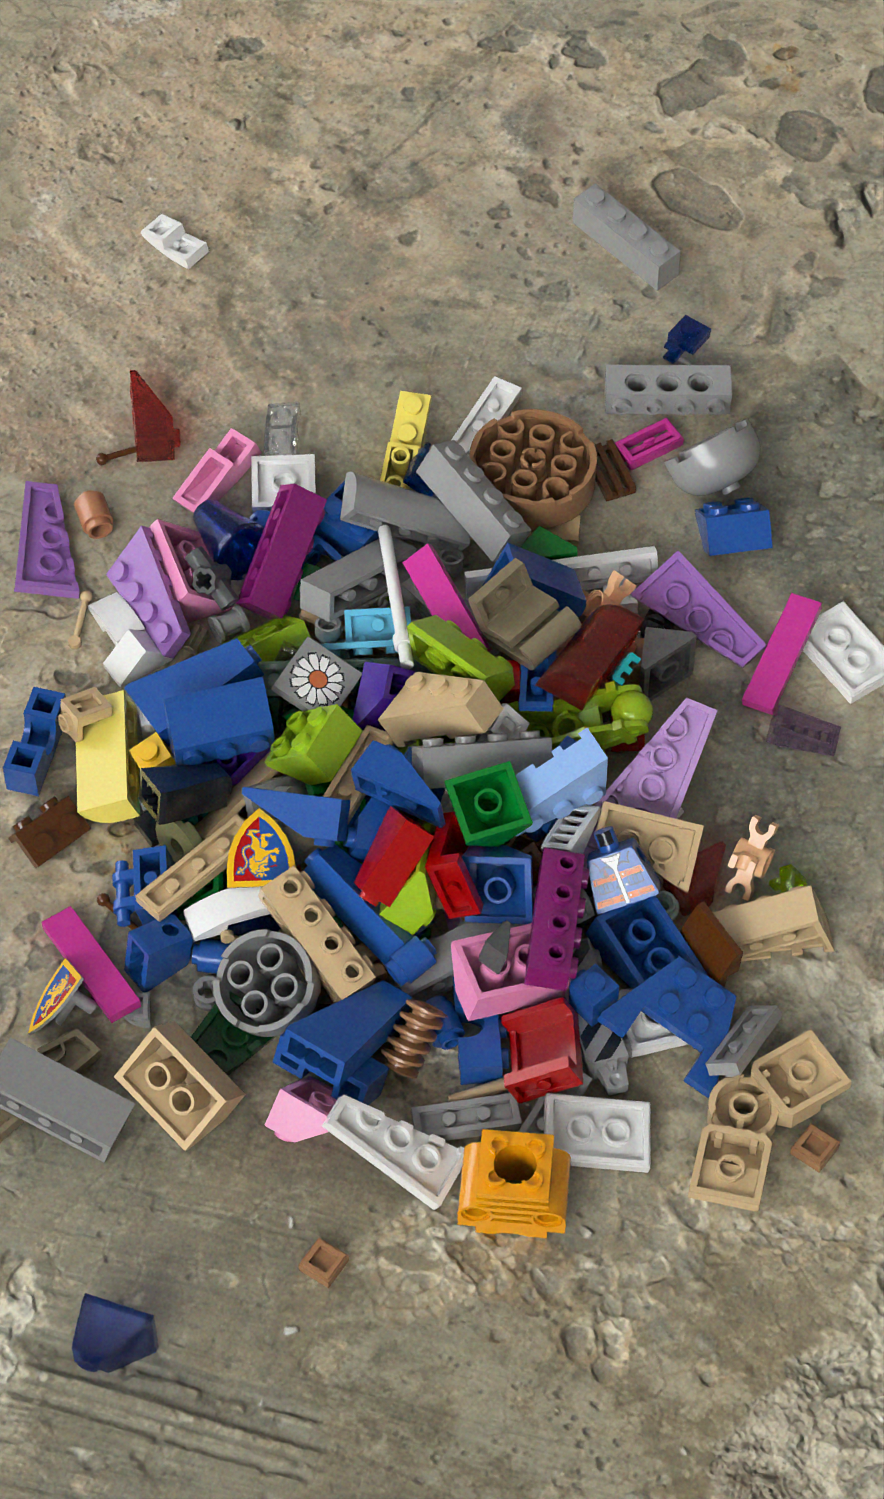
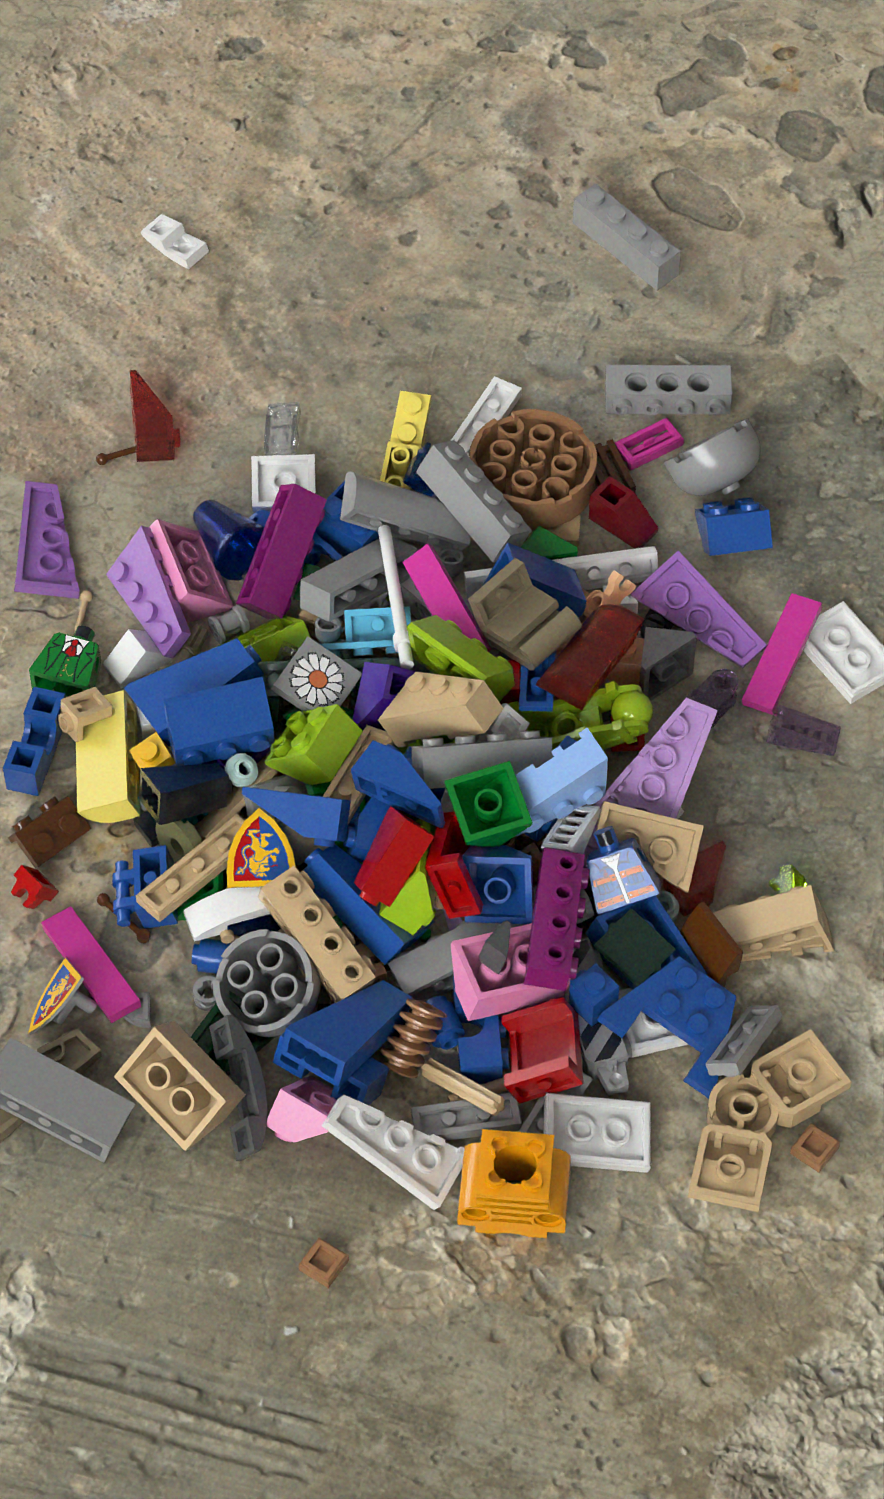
clear blue slope [72,1293,159,1373] -> none
nougat brick [74,490,113,539] -> none
white slope [88,592,146,646] -> none
blue torso [124,914,197,992] -> none
bright pink slope [172,428,262,516] -> none
dark grey axle [185,546,239,611] -> none
blue brick [384,936,437,987] -> none
teal tile [609,652,641,686] -> none
clear blue plate [663,315,711,364] -> none
light nougat pin [725,815,779,901] -> none
none -> red tile [11,865,59,909]
none -> green torso [29,625,101,697]
none -> dark grey slope [209,1015,268,1161]
none -> light aqua plate [225,753,258,787]
none -> tan axle [421,1058,505,1116]
none -> dark red slope [588,476,658,549]
none -> clear green piece [593,908,675,987]
none -> clear purple piece [683,669,739,729]

